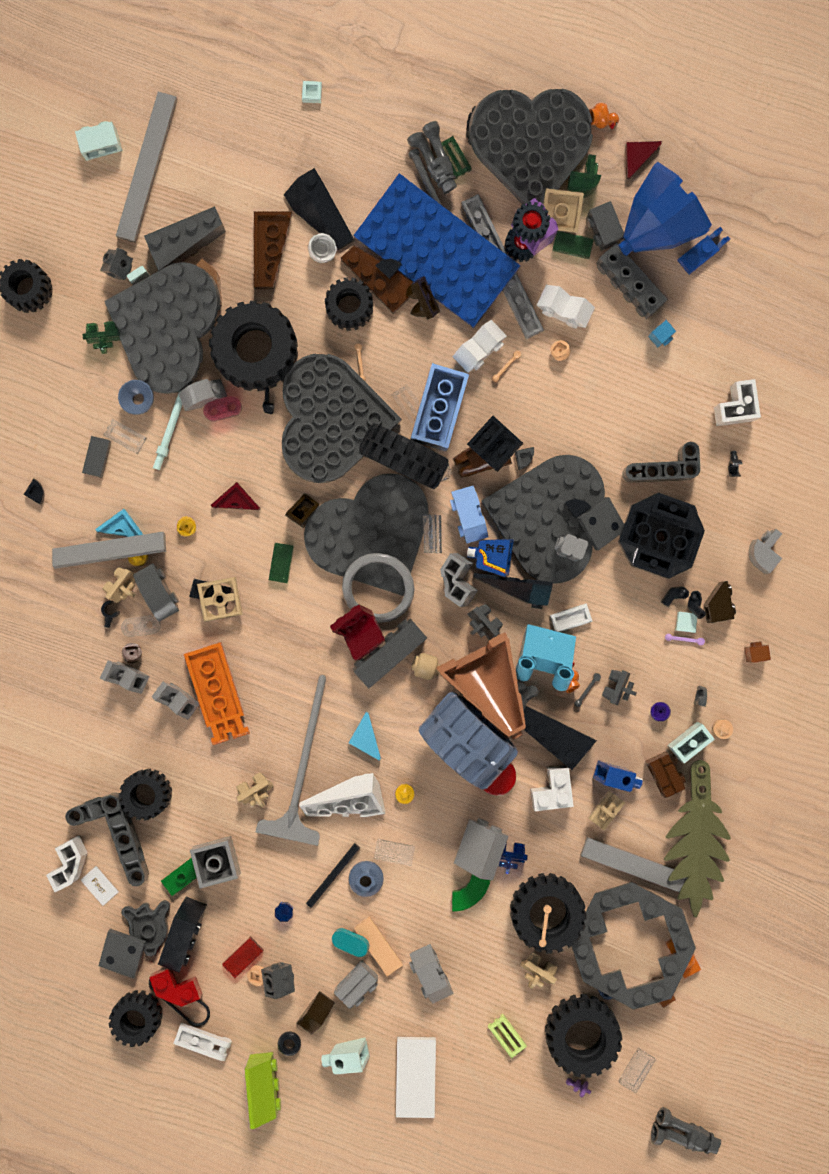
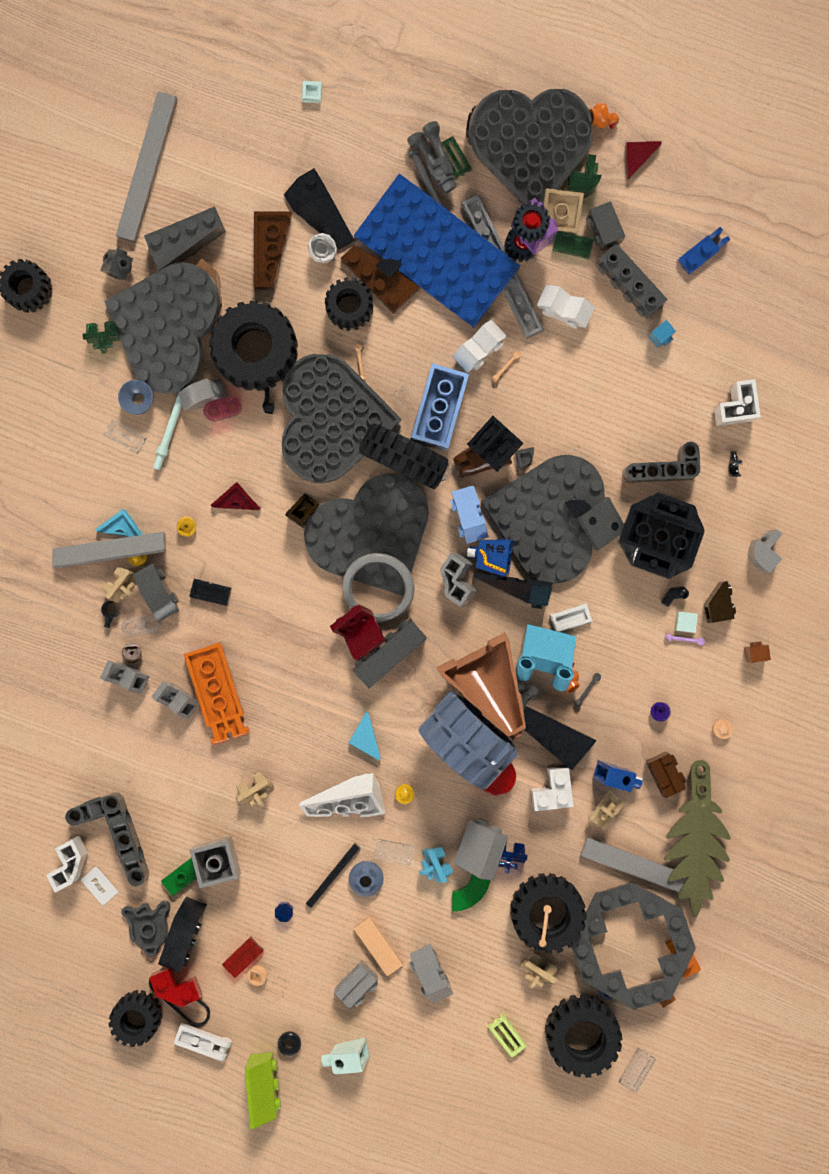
black tile [23,478,45,505] -> none
light aqua brick [75,121,123,161] -> none
dark grey tile [82,436,111,478] -> none
dark grey tile [98,928,146,979] -> none
black tyre [119,769,172,821] -> none
light aqua tile [127,266,150,285] -> none
tan piece [197,577,243,622] -> none
light grey piece [255,675,326,846] -> none
dark grey head [261,962,295,999] -> none
clear green tile [268,543,294,583] -> none
dark brown slope [296,991,335,1035] -> none
teal tile [332,928,370,957] -> none
white tile [396,1037,436,1118] -> none
dark brown tile [406,276,440,320] -> none
tan head [411,653,440,680] -> none
clear tile [423,514,442,554] -> none
dark grey hips [468,604,503,640] -> none
light nougat tile [550,340,570,361] -> none
light grey brick [554,534,588,562] -> none
medium lavender hair [566,1078,591,1097] -> none
dark grey hips [602,670,637,705] -> none
blue piece [618,162,712,256] -> none
dark grey piece [651,1107,721,1154] -> none
light aqua brick [667,722,715,763] -> none
black arm [688,591,706,619] -> none
dark grey tile [694,686,707,707] -> none
none -> medium azure hips [419,846,453,884]

